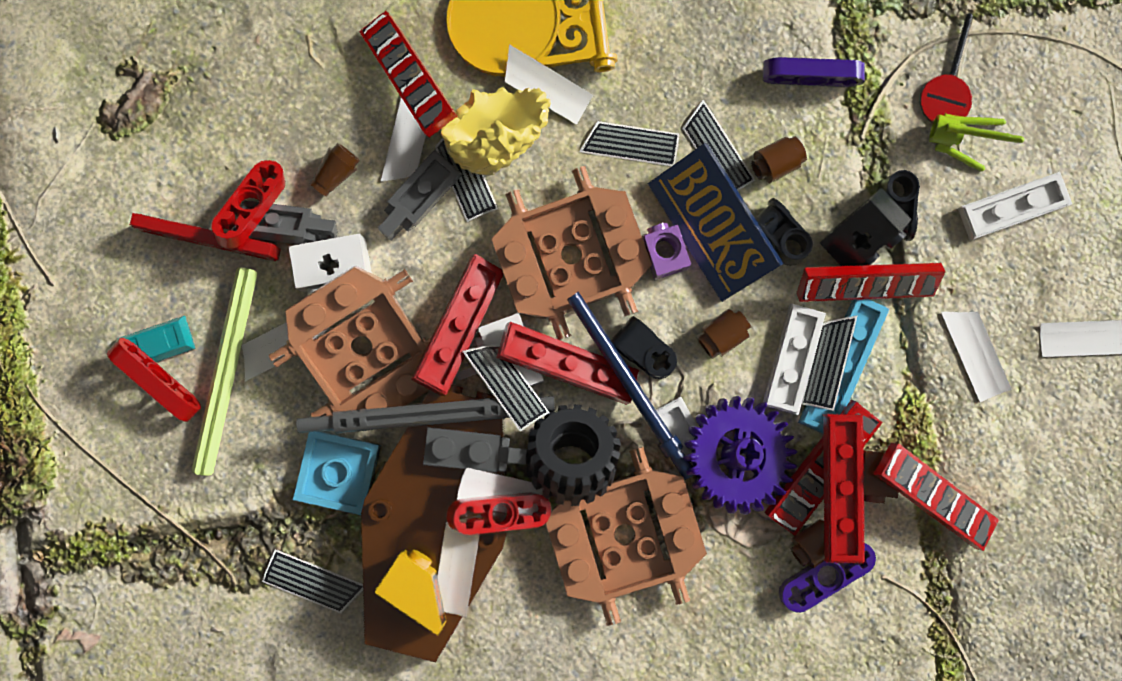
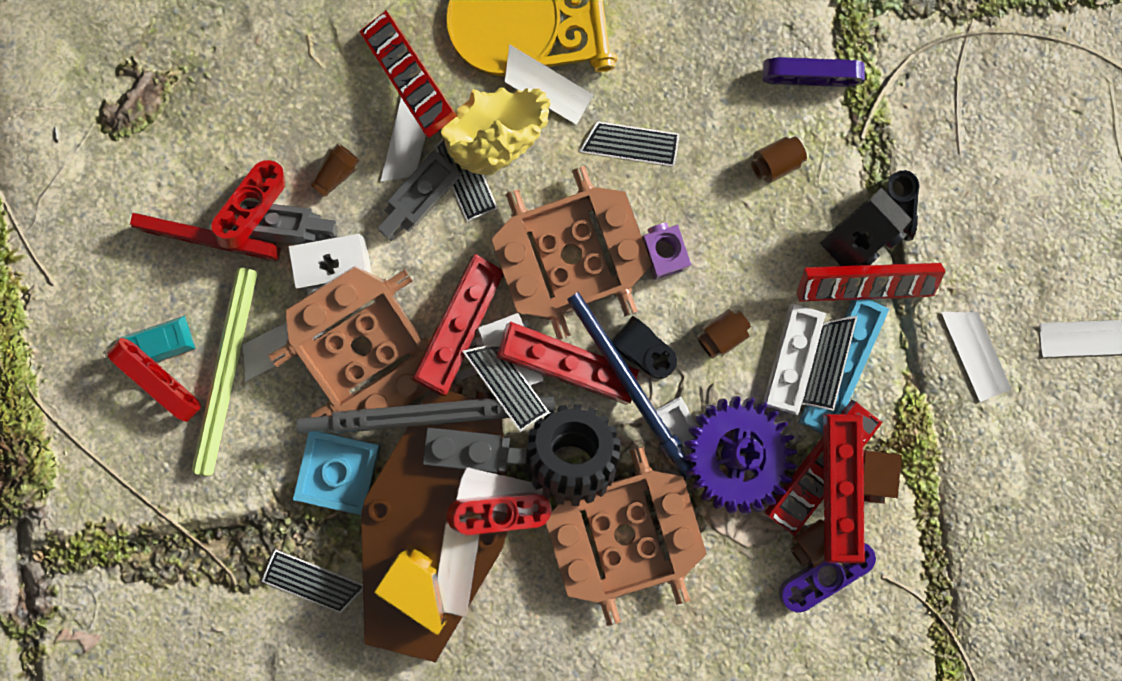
dark blue tile [647,143,783,302] -> none
sticker [683,100,755,191] -> none
black piece [755,198,813,266] -> none
tile [874,443,999,551] -> none
red piece [920,13,973,123] -> none
lime plant [929,113,1024,172] -> none
white tile [958,172,1072,241] -> none

